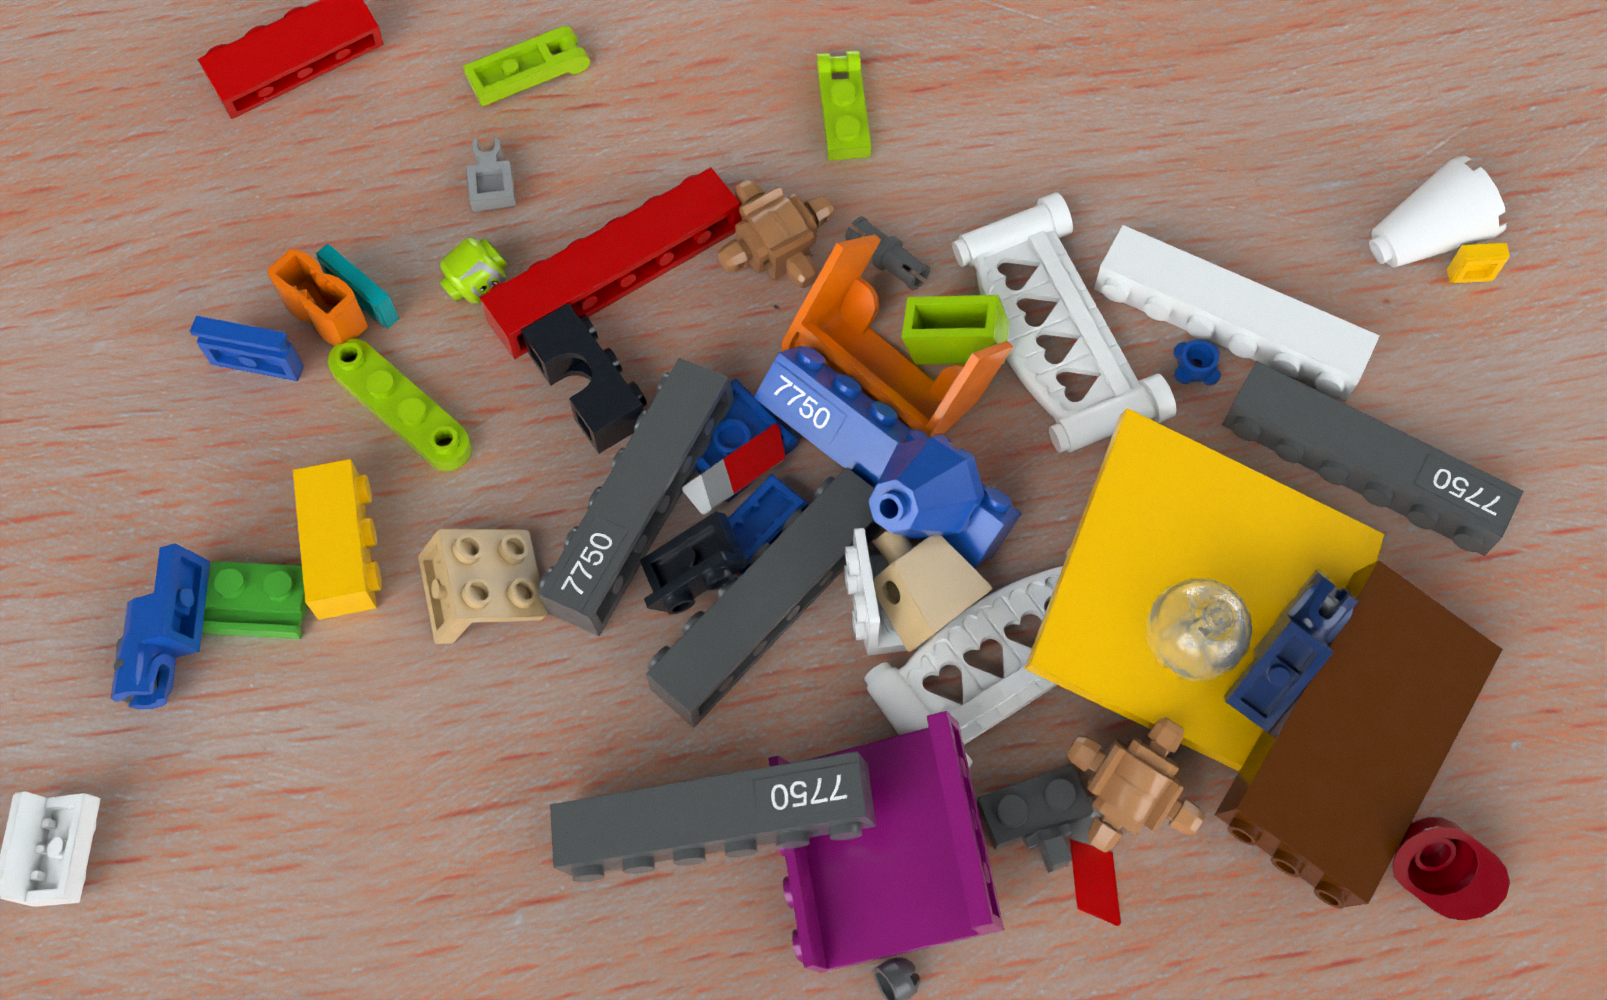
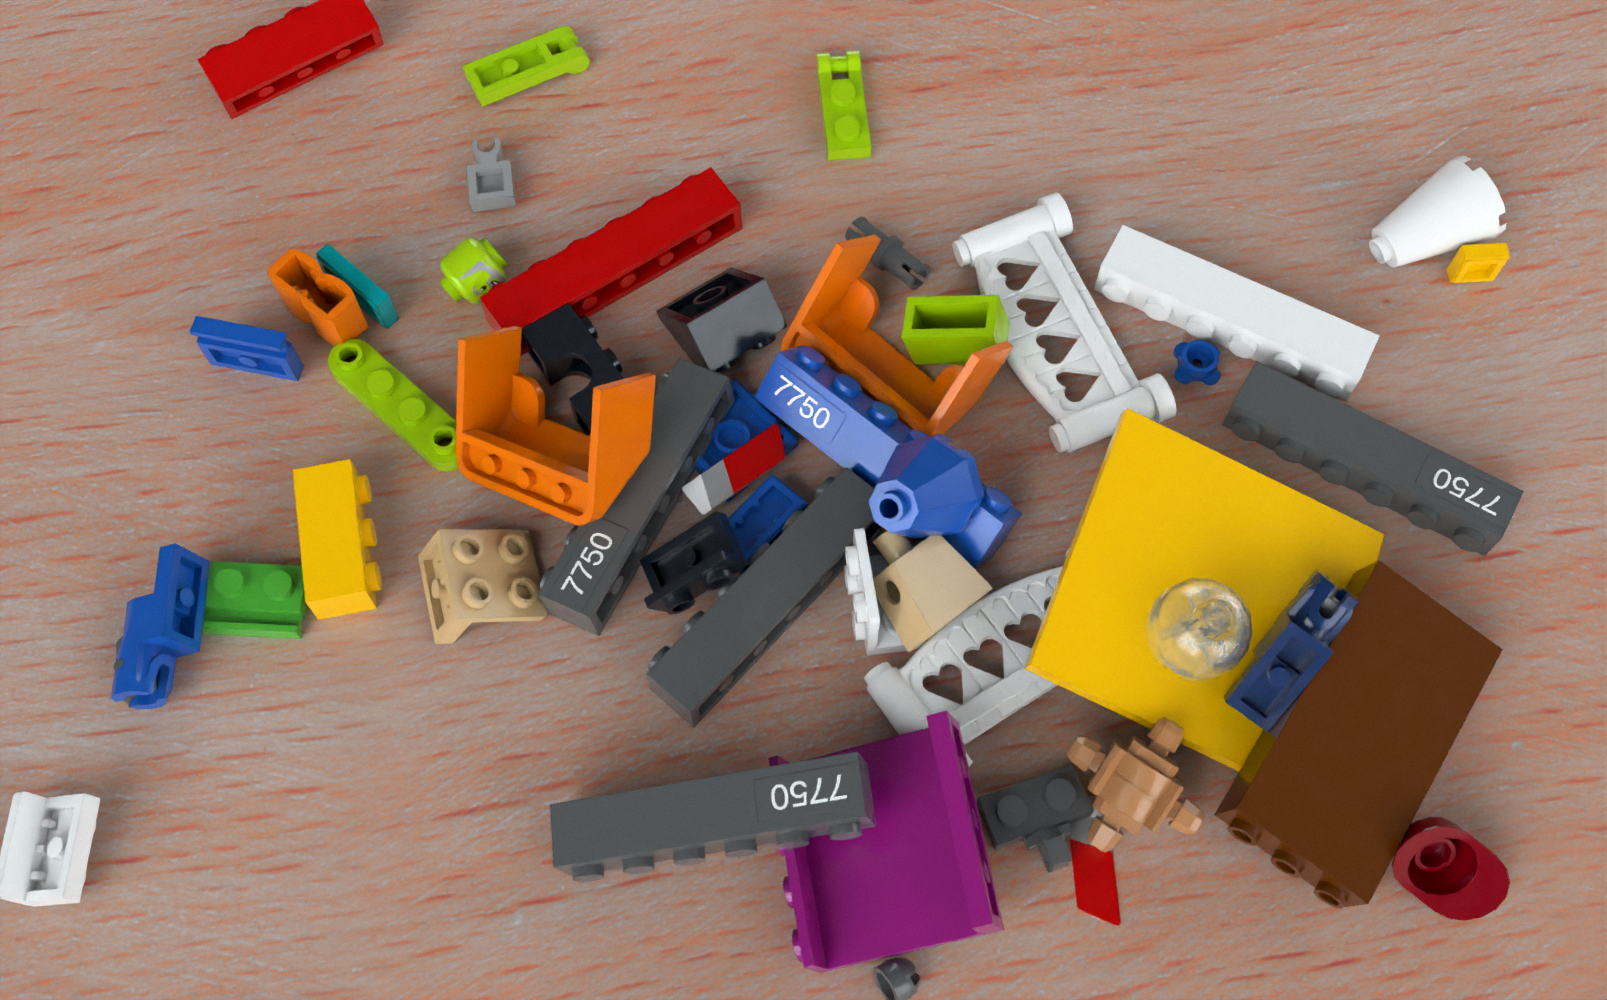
medium nougat piece [718,180,834,288] -> none
none -> orange windscreen [455,326,656,526]
none -> black slope [656,267,788,372]

